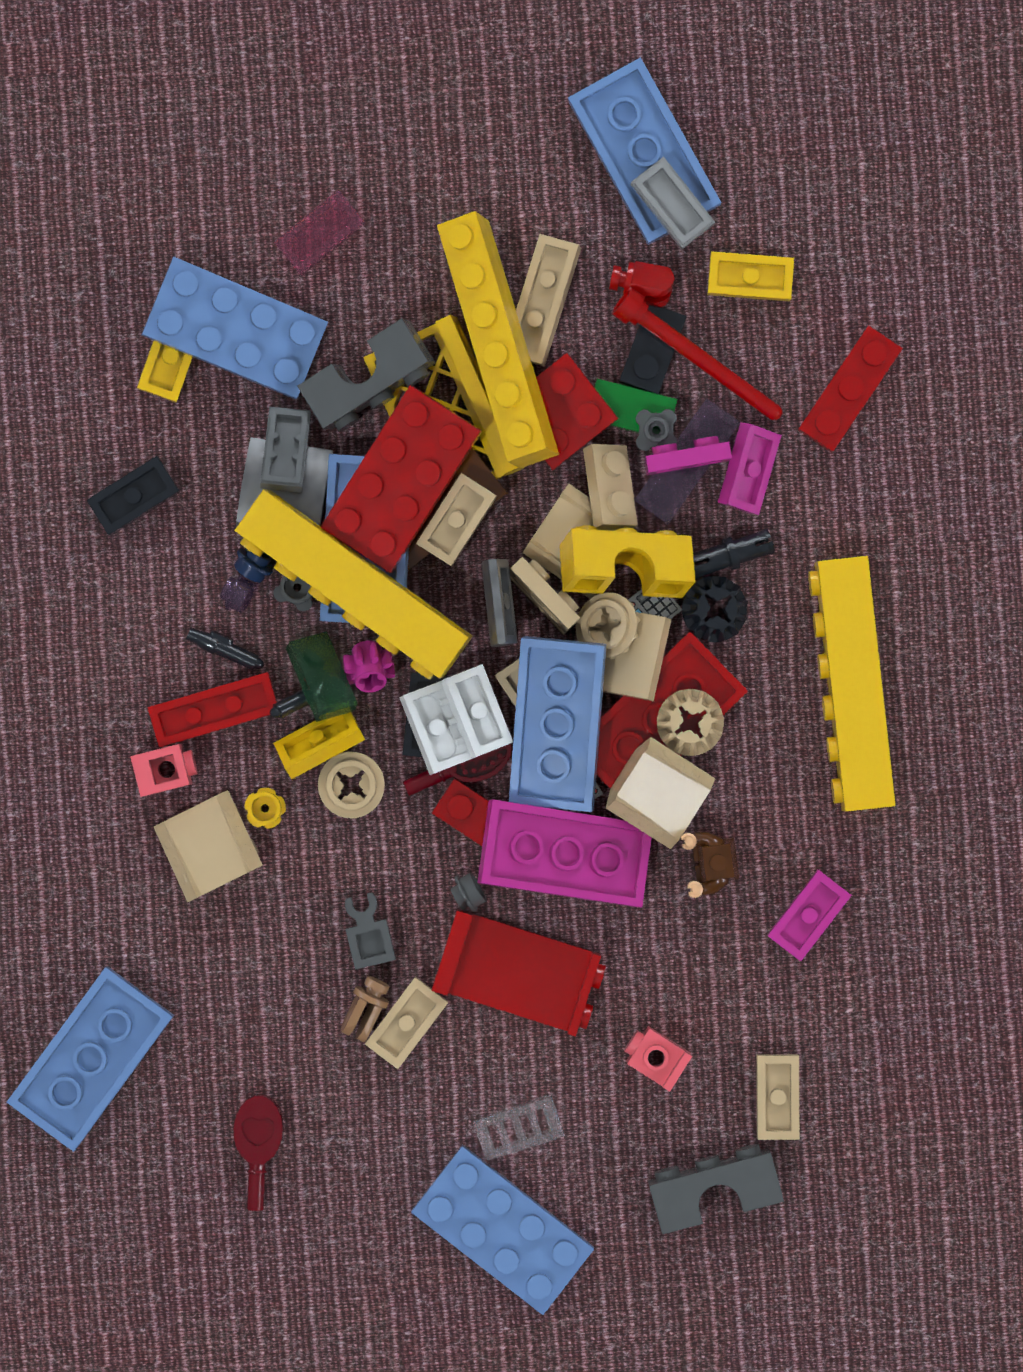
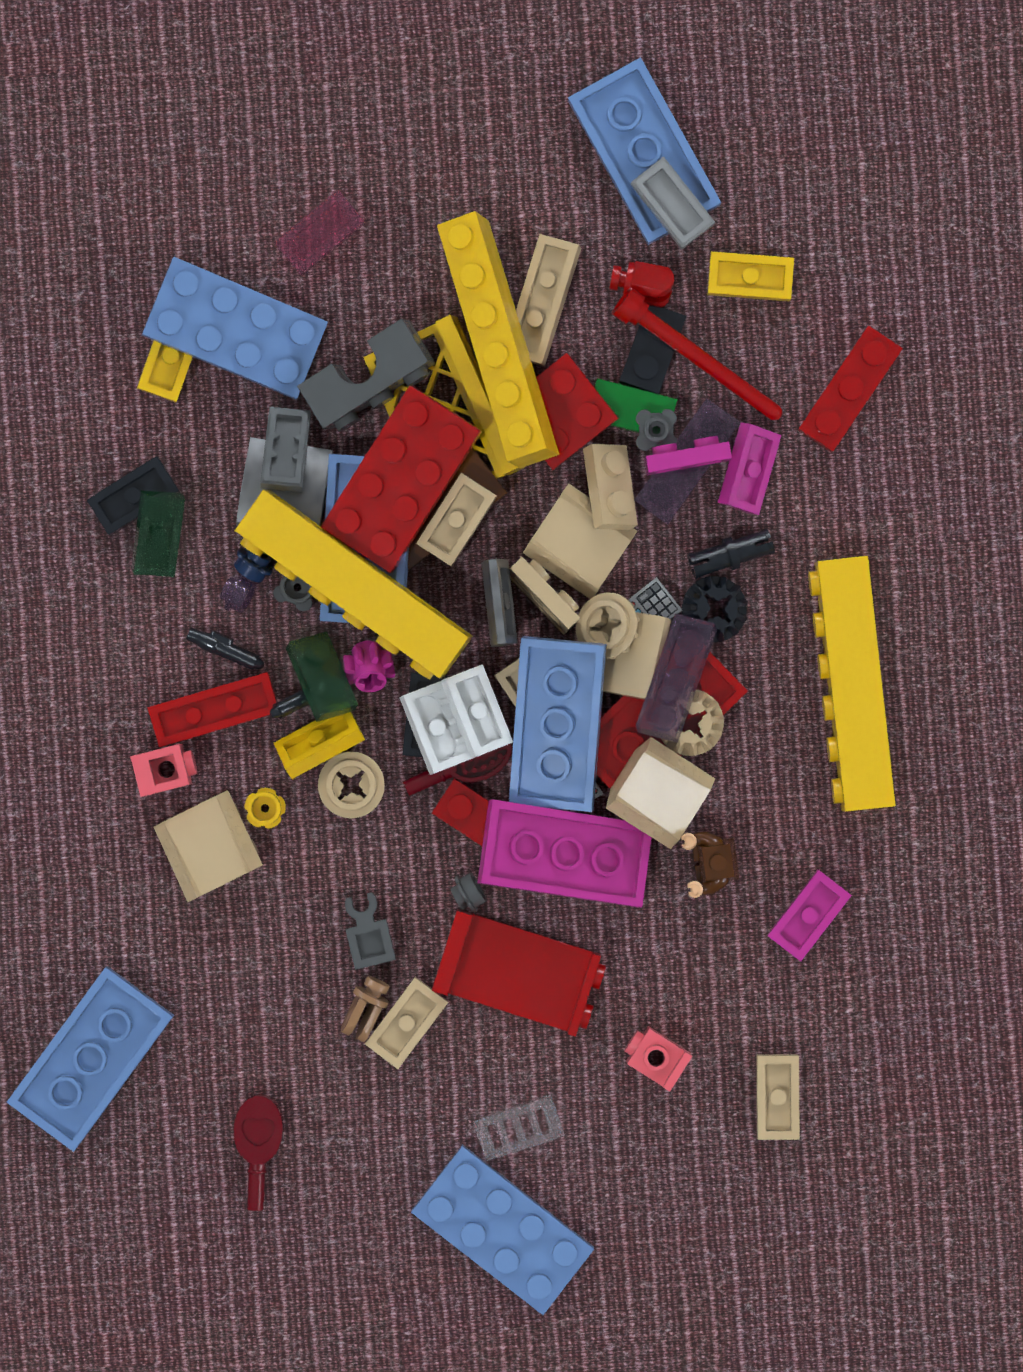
yellow arch [559,525,696,598] -> none
dark grey arch [647,1144,784,1235] -> none
none -> clear green plate [131,490,185,577]
none -> clear purple plate [636,613,717,743]

